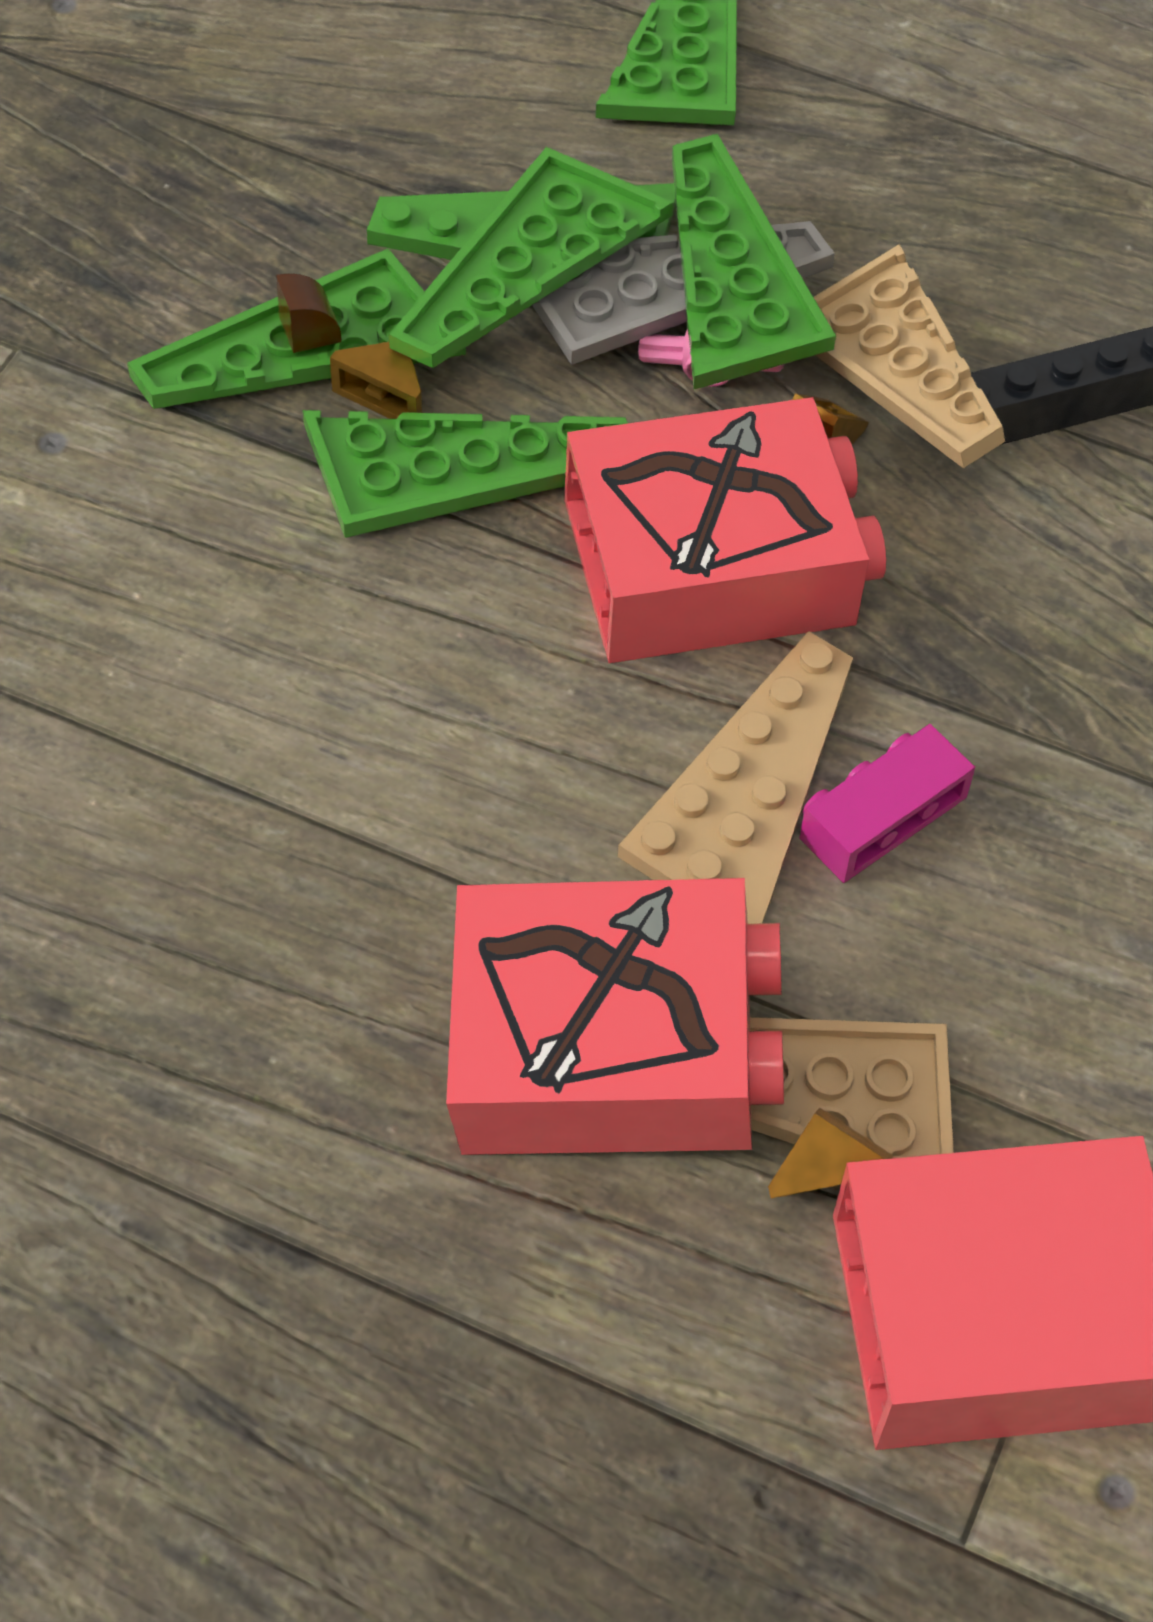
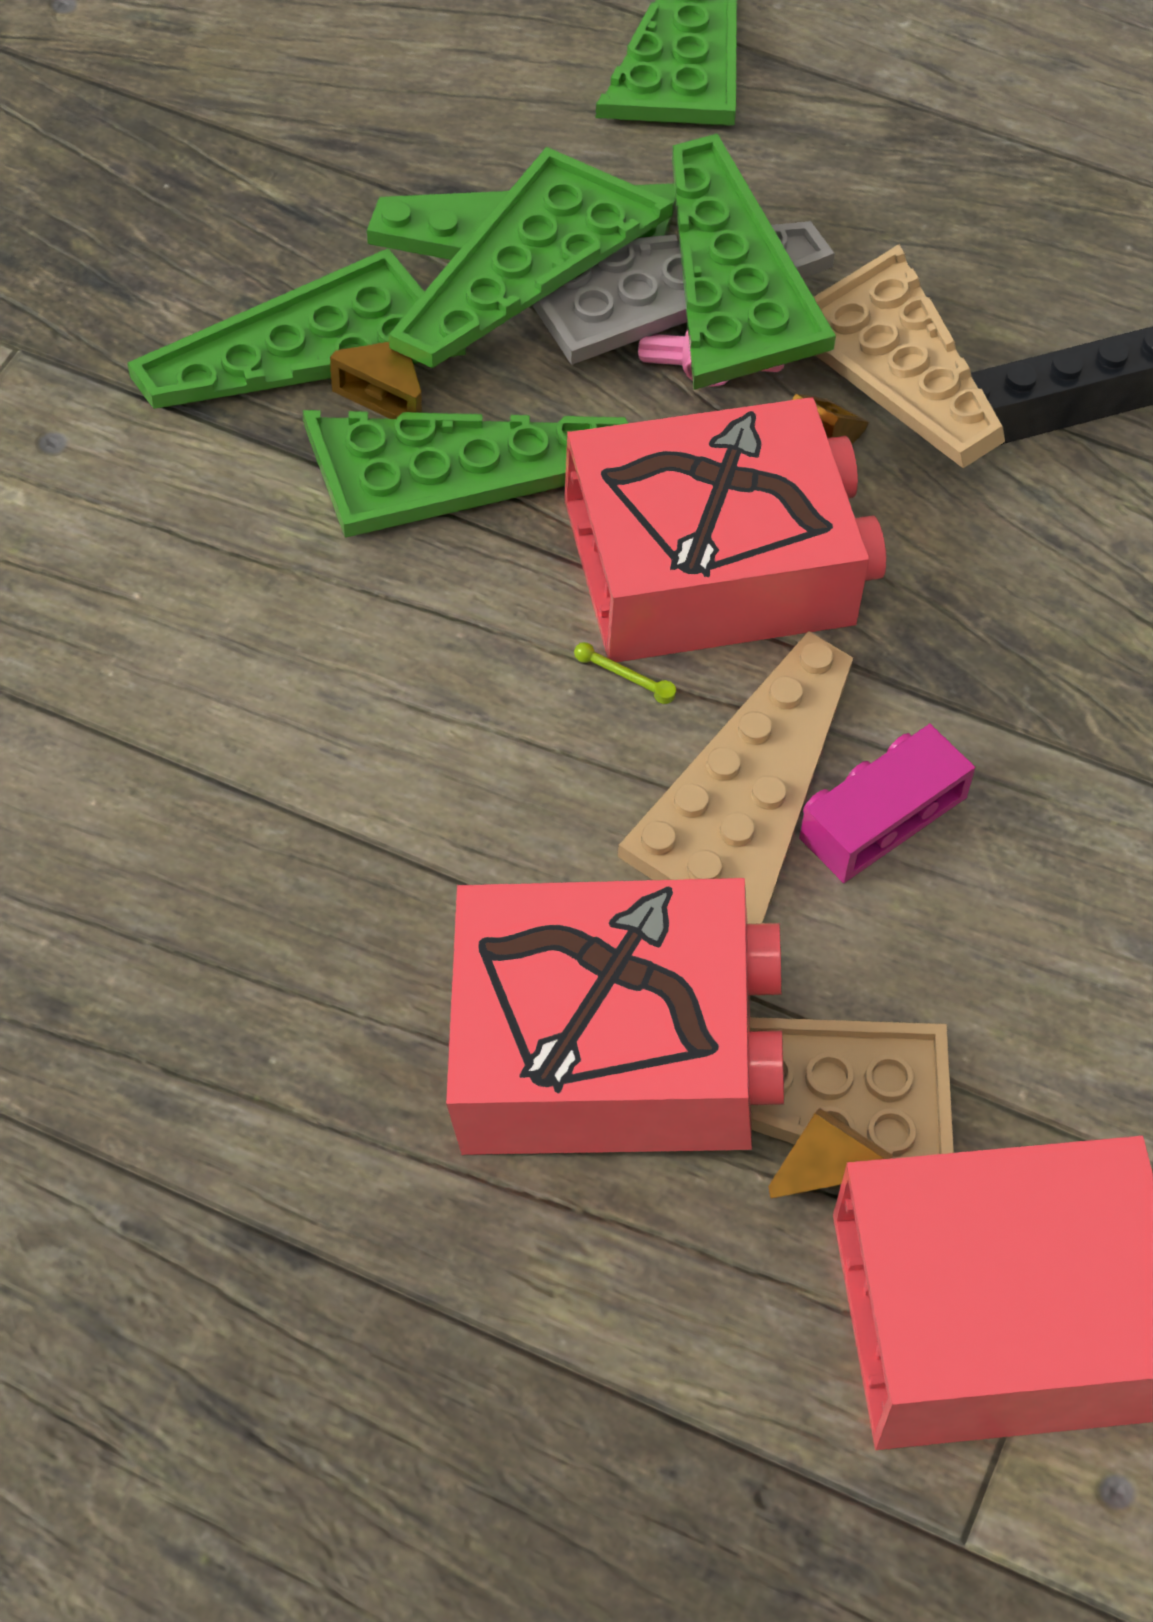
brick [276,273,342,353] -> none
none -> lime hinge [574,642,676,704]

